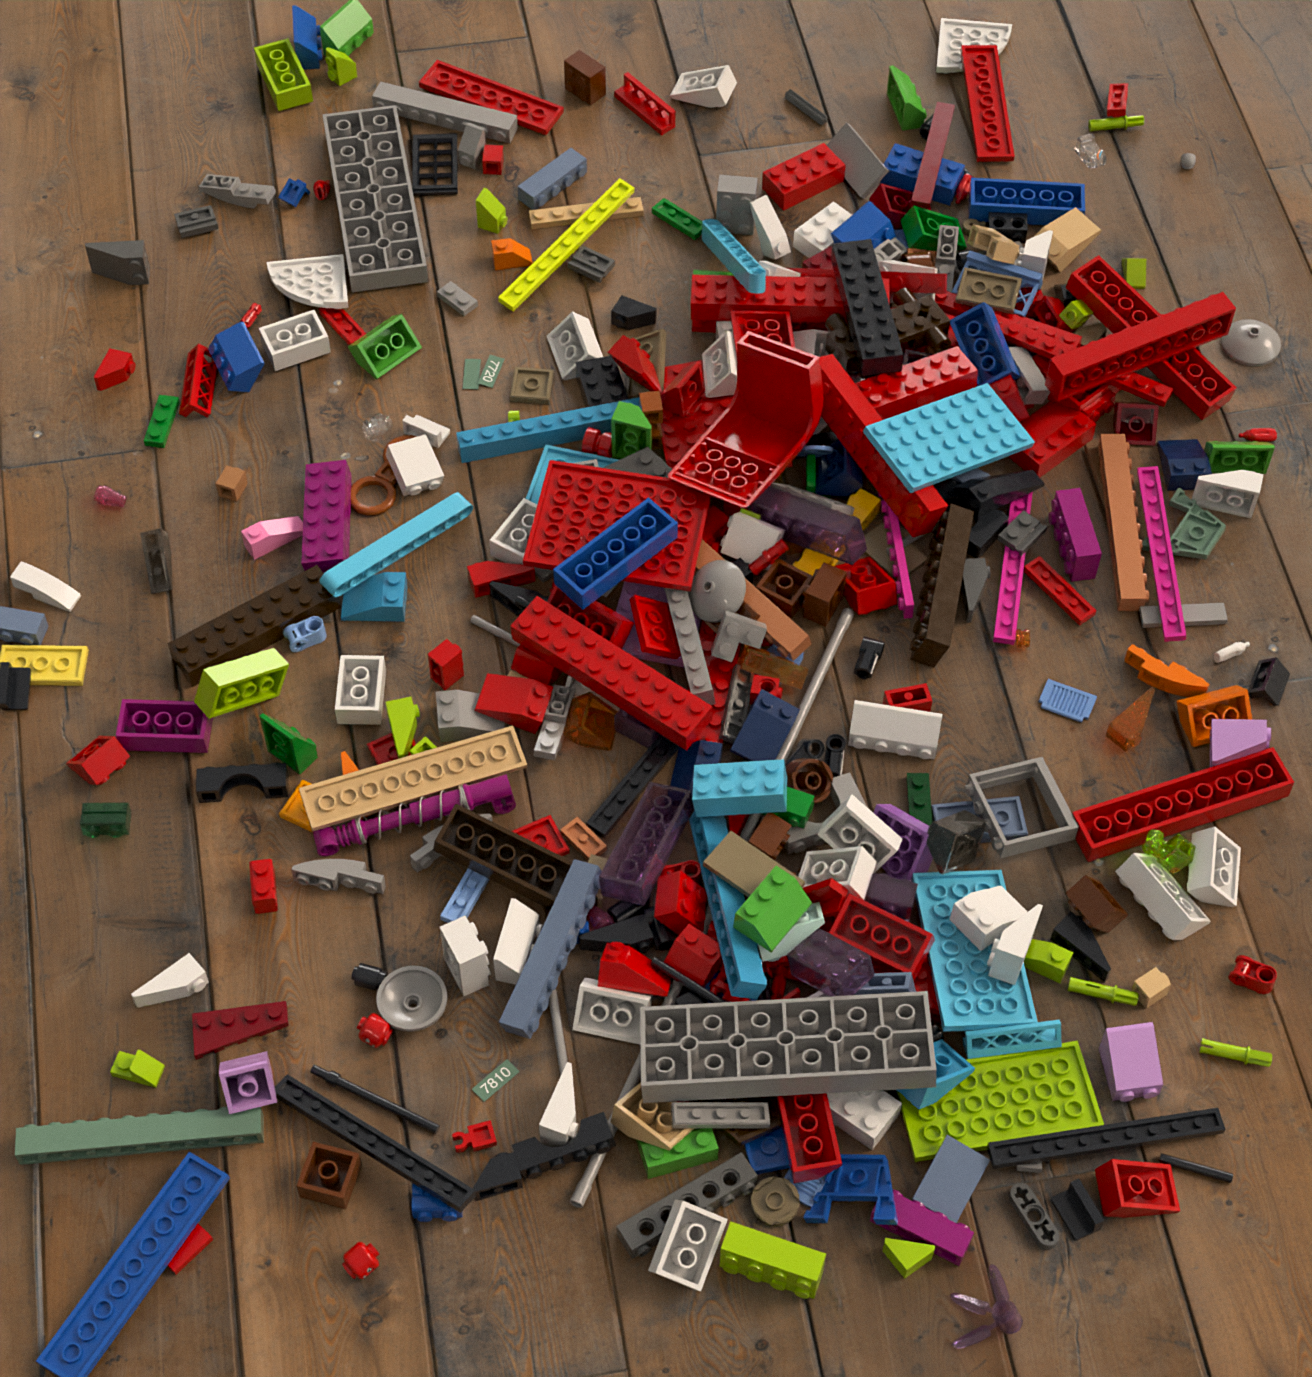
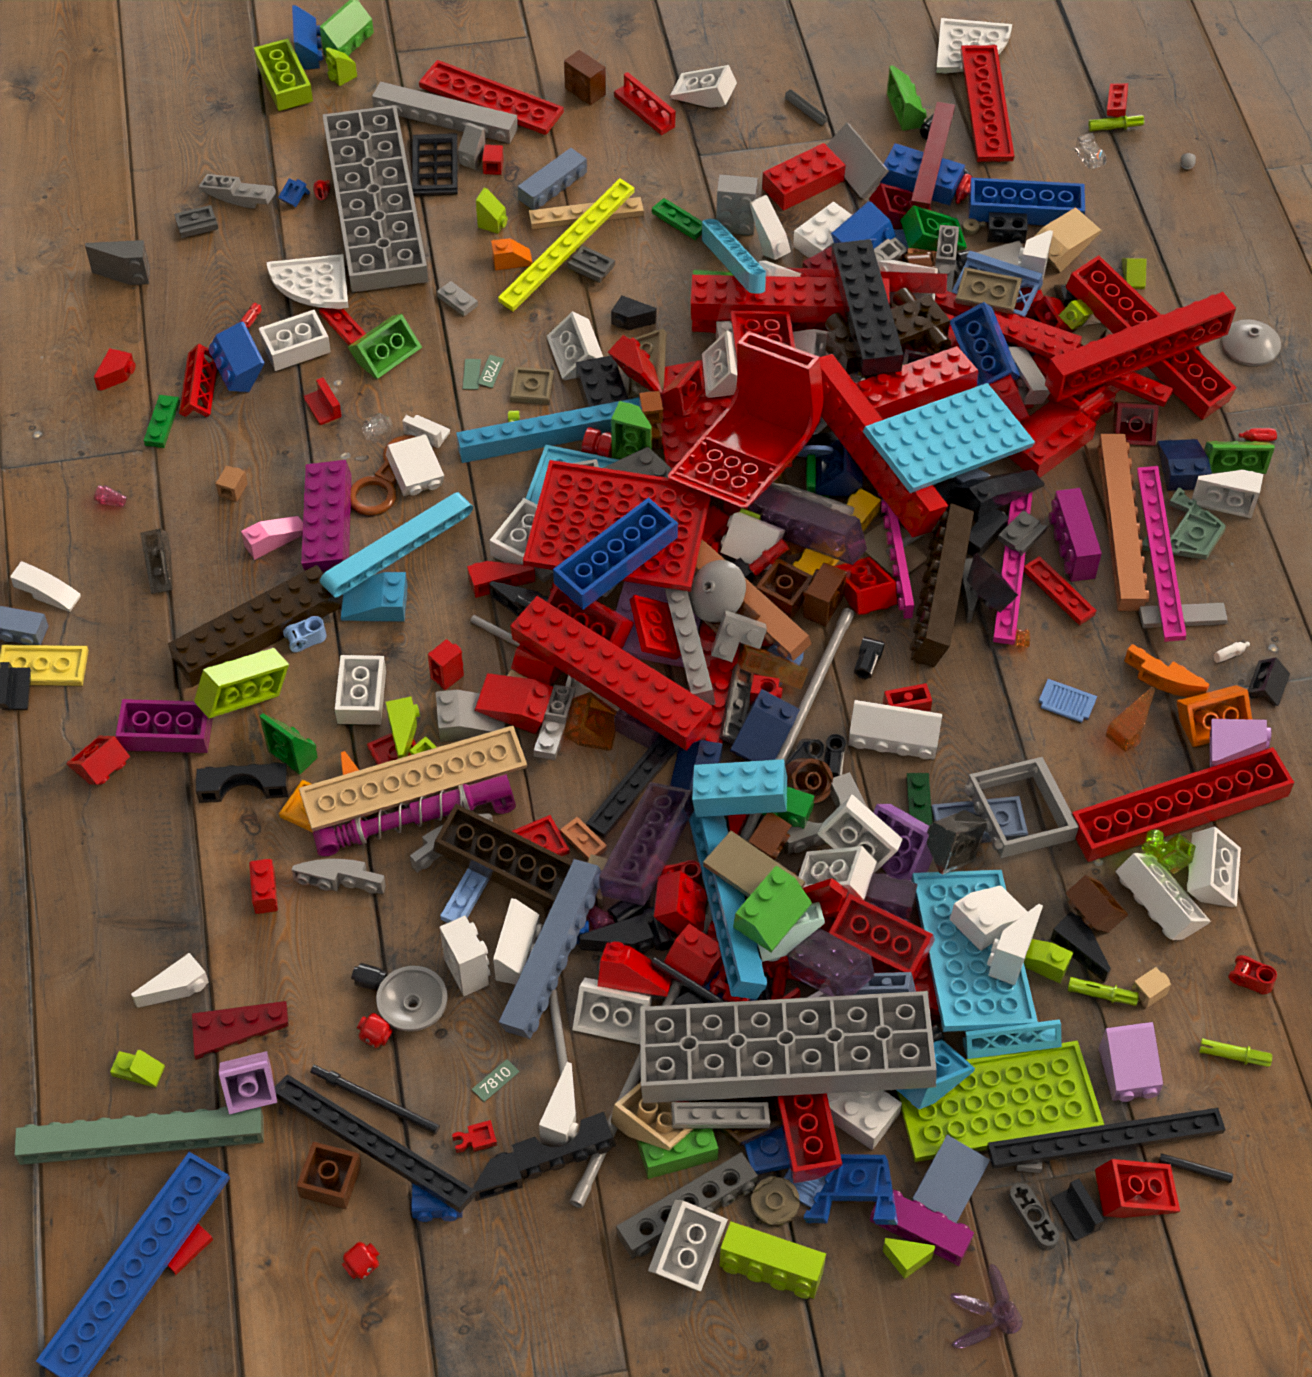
clear green brick [80,802,132,838] -> none
tan arch [967,224,1019,265] -> none
none -> red panel [304,377,342,425]
none -> black slope [967,553,1018,613]

